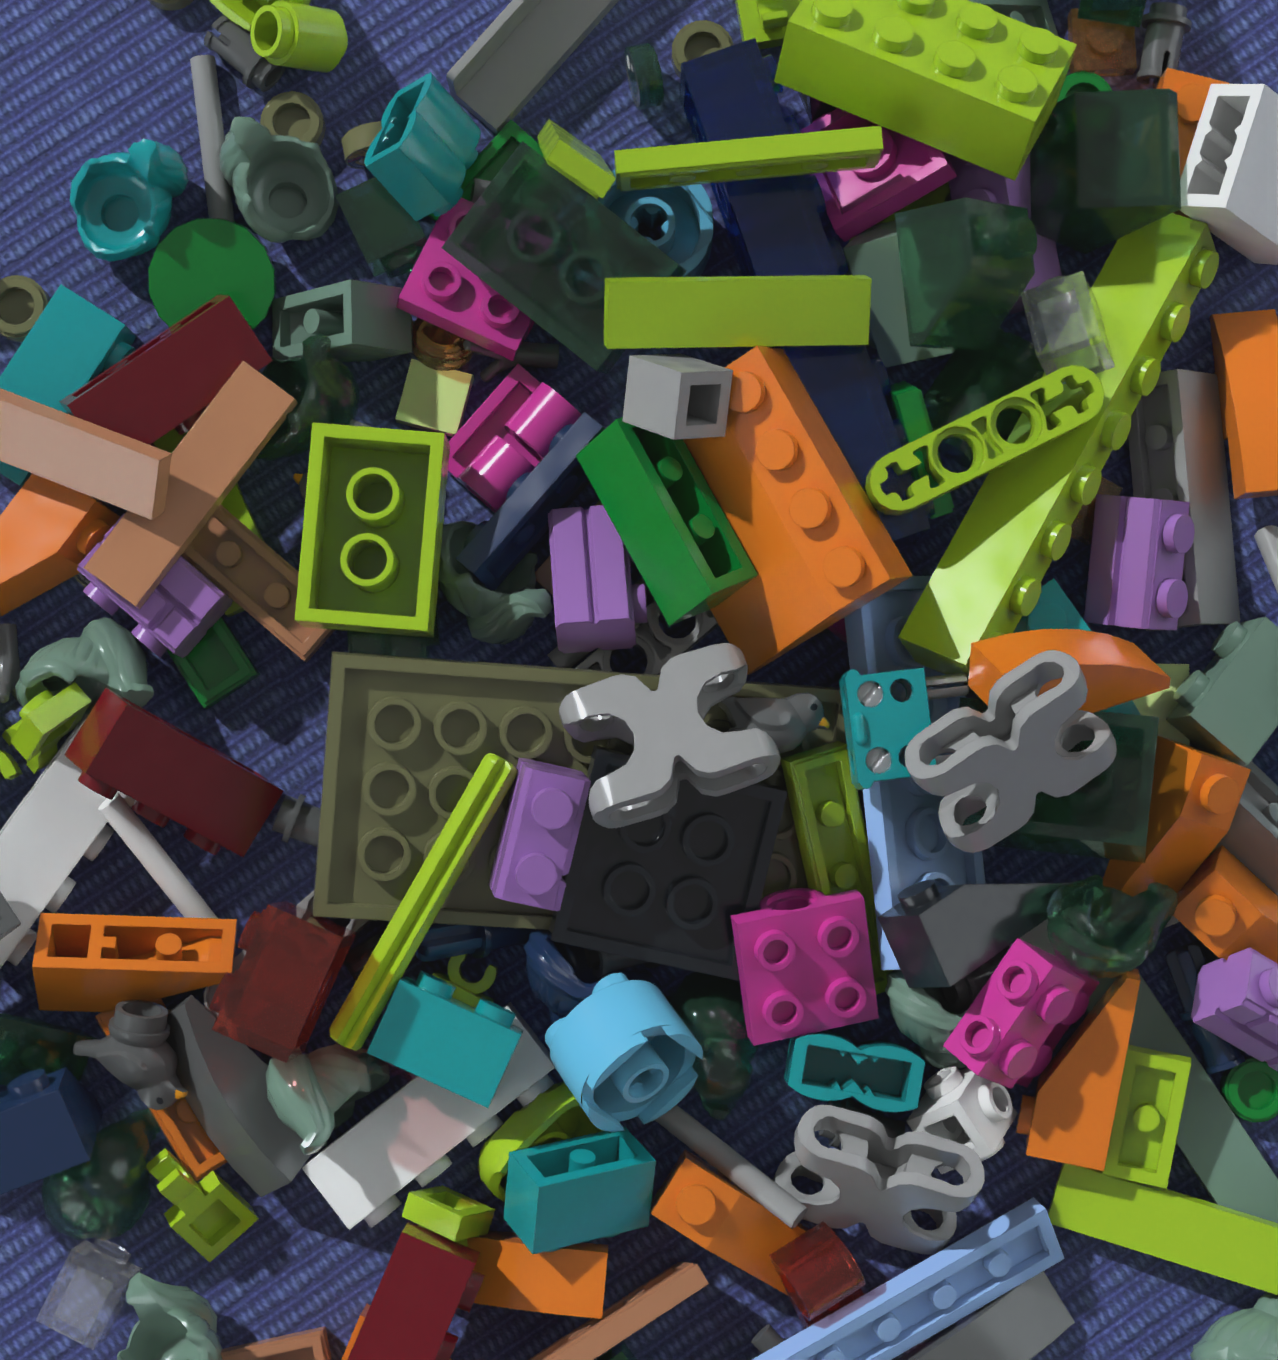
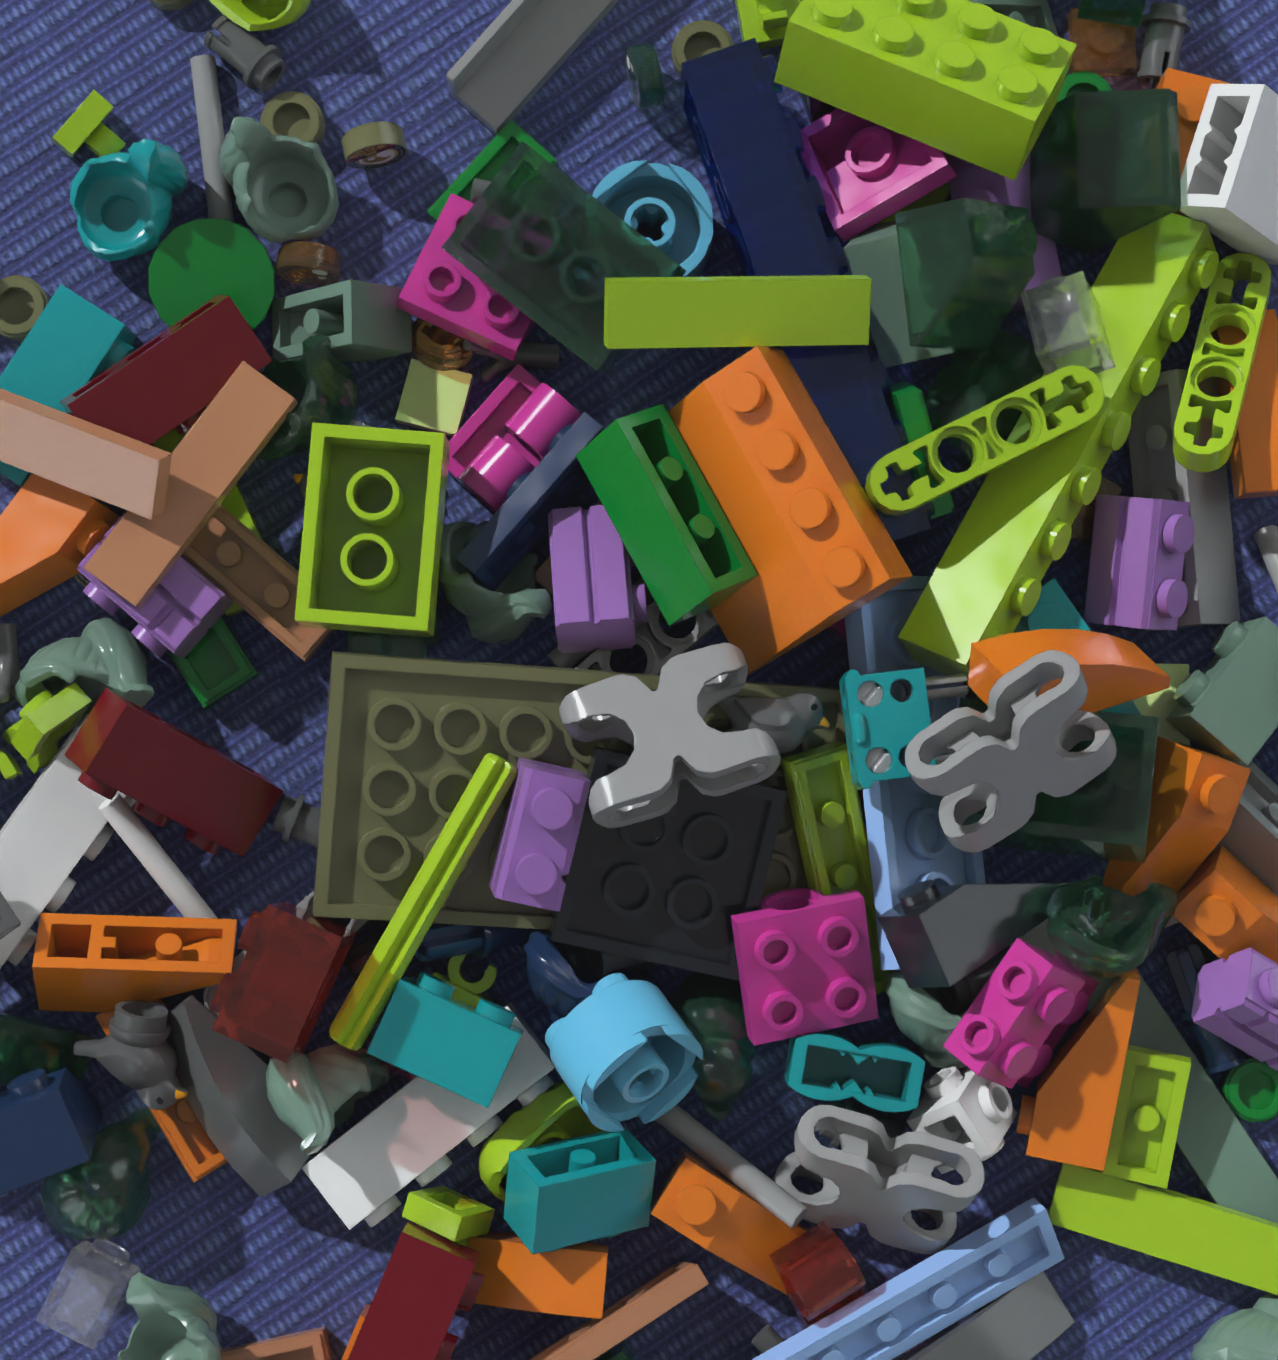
lime plate [145,1148,259,1262] -> none
lime brick [250,0,348,73] -> none
clear green brick [335,177,427,278] -> none
teal brick [364,72,481,222] -> none
lime tile [537,119,616,199] -> none
lime tile [614,126,884,192] -> none
light grey brick [622,353,733,440] -> none
none -> lime tile [52,90,126,158]
none -> clear orange tile [276,241,341,286]
none -> lime beam [1173,253,1271,472]

